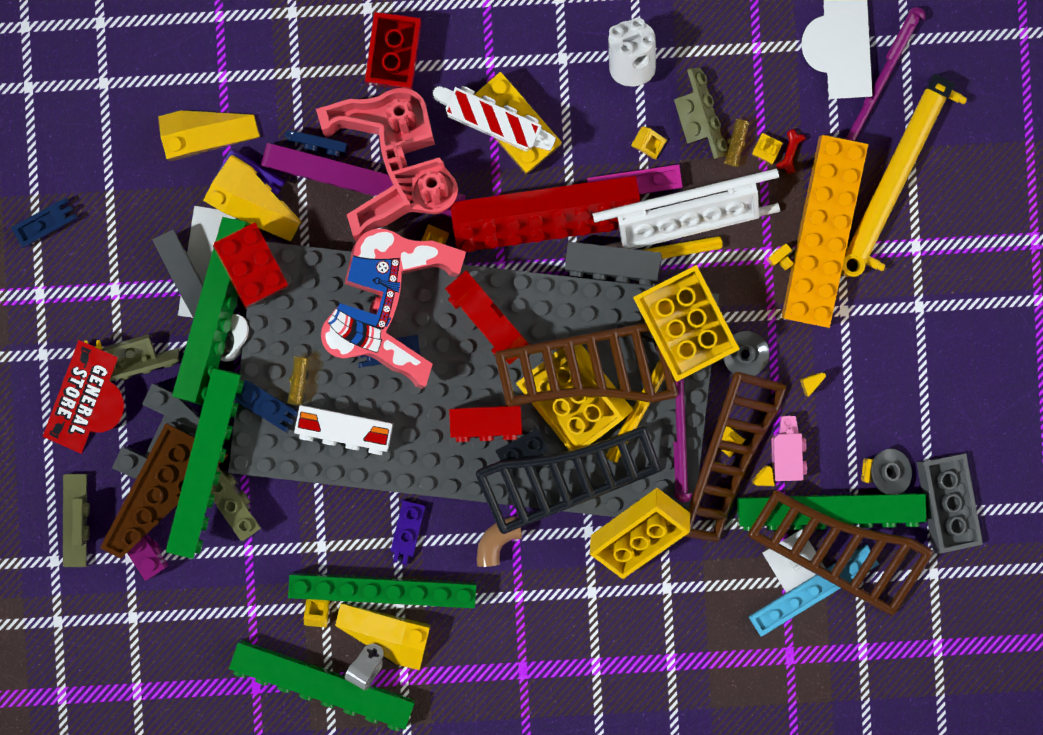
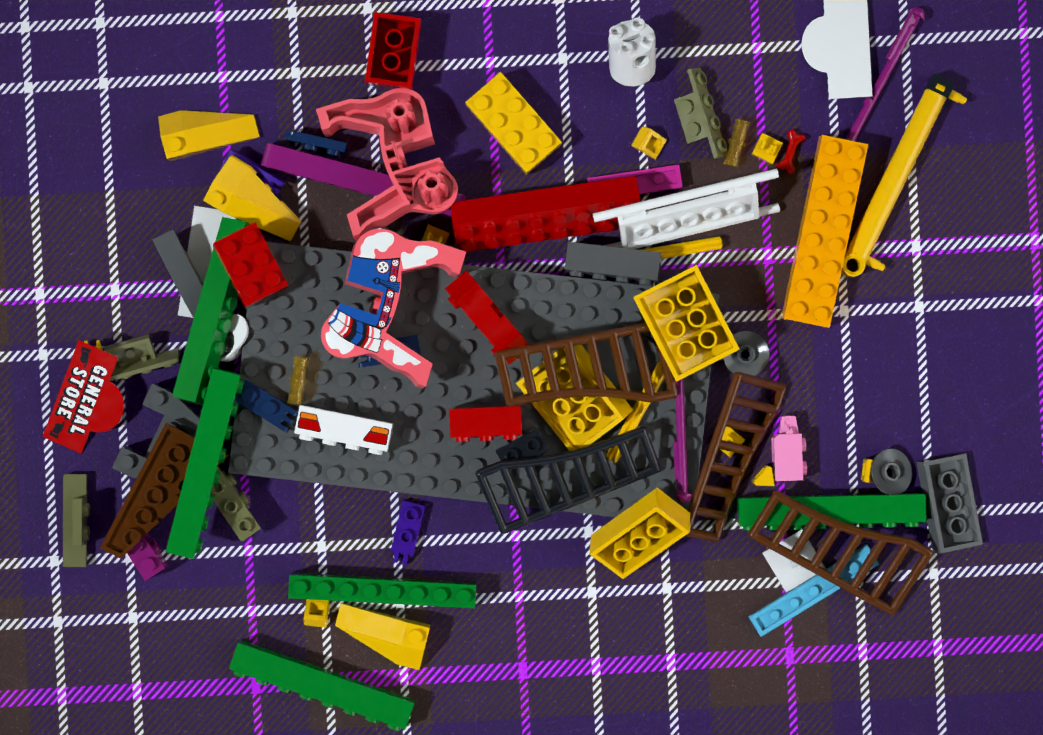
dark blue hinge [11,197,78,248] -> none
light grey piece [345,644,383,690] -> none
white hinge [433,86,556,152] -> none
medium nougat cylinder [476,516,522,567] -> none
yellow tile [766,244,794,270] -> none
yellow slope [800,372,826,397] -> none

